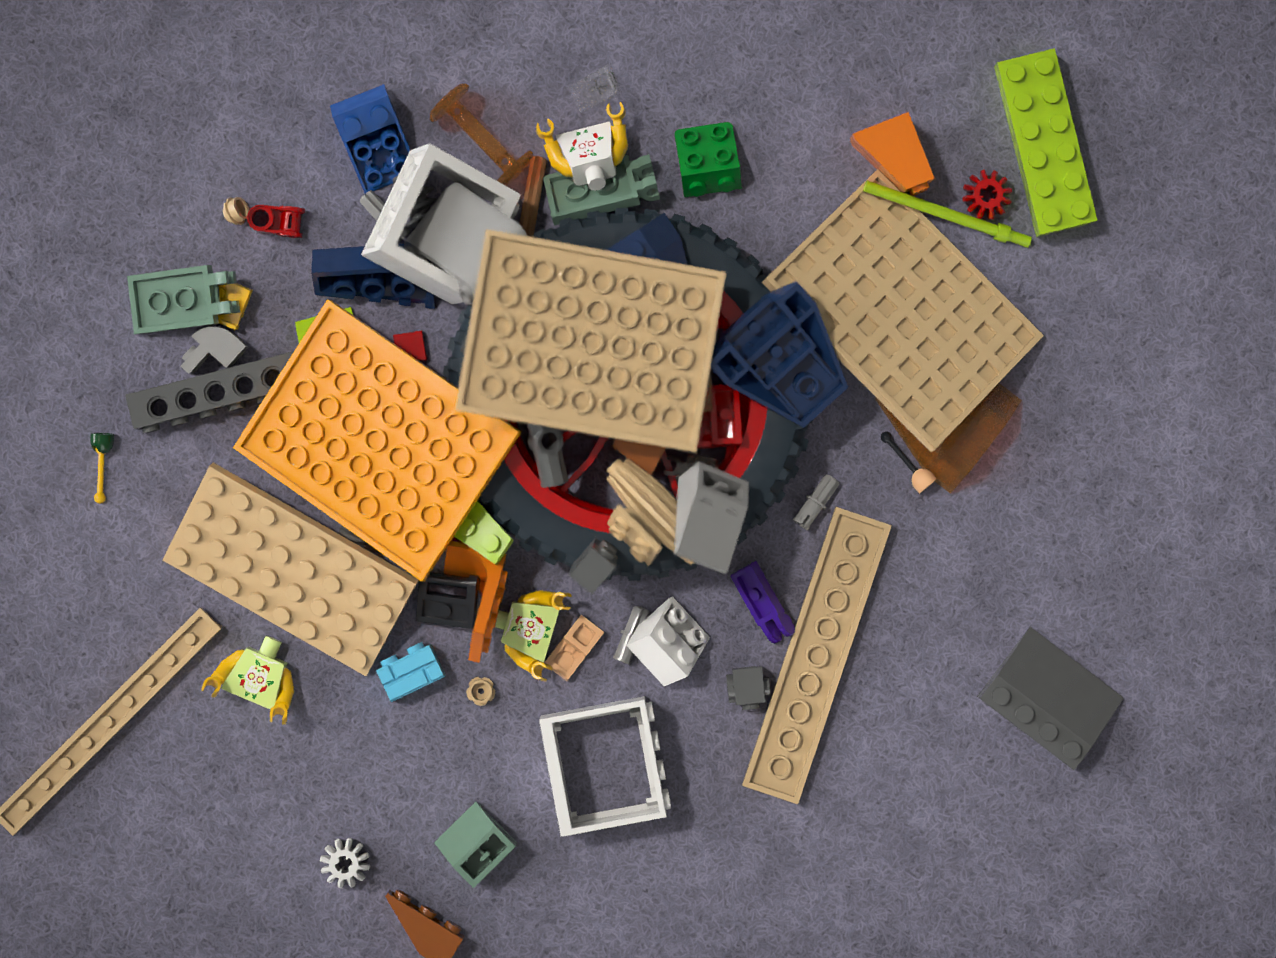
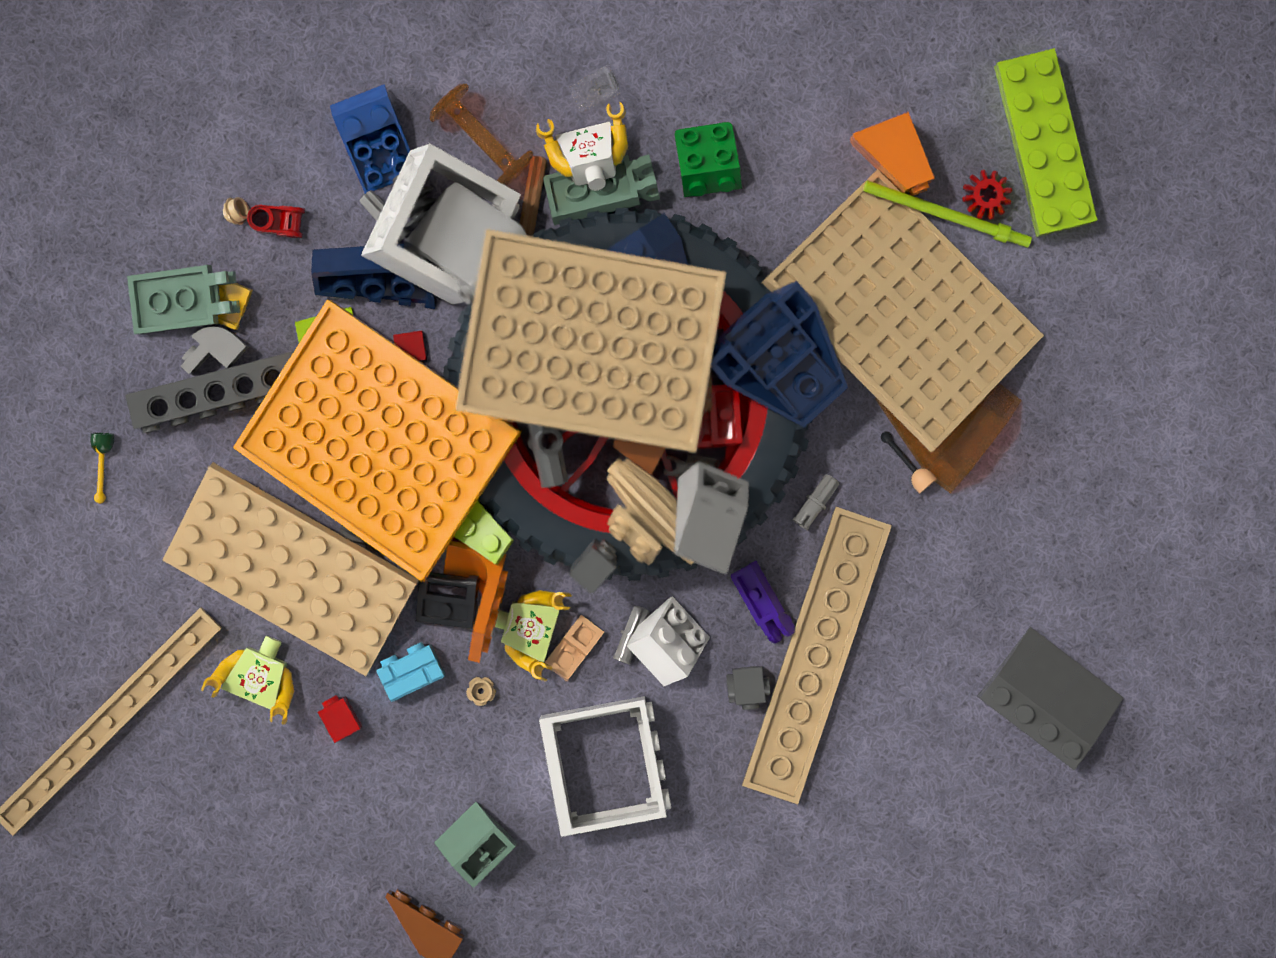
white gear [320,838,370,888] -> none
none -> red brick [318,695,363,743]

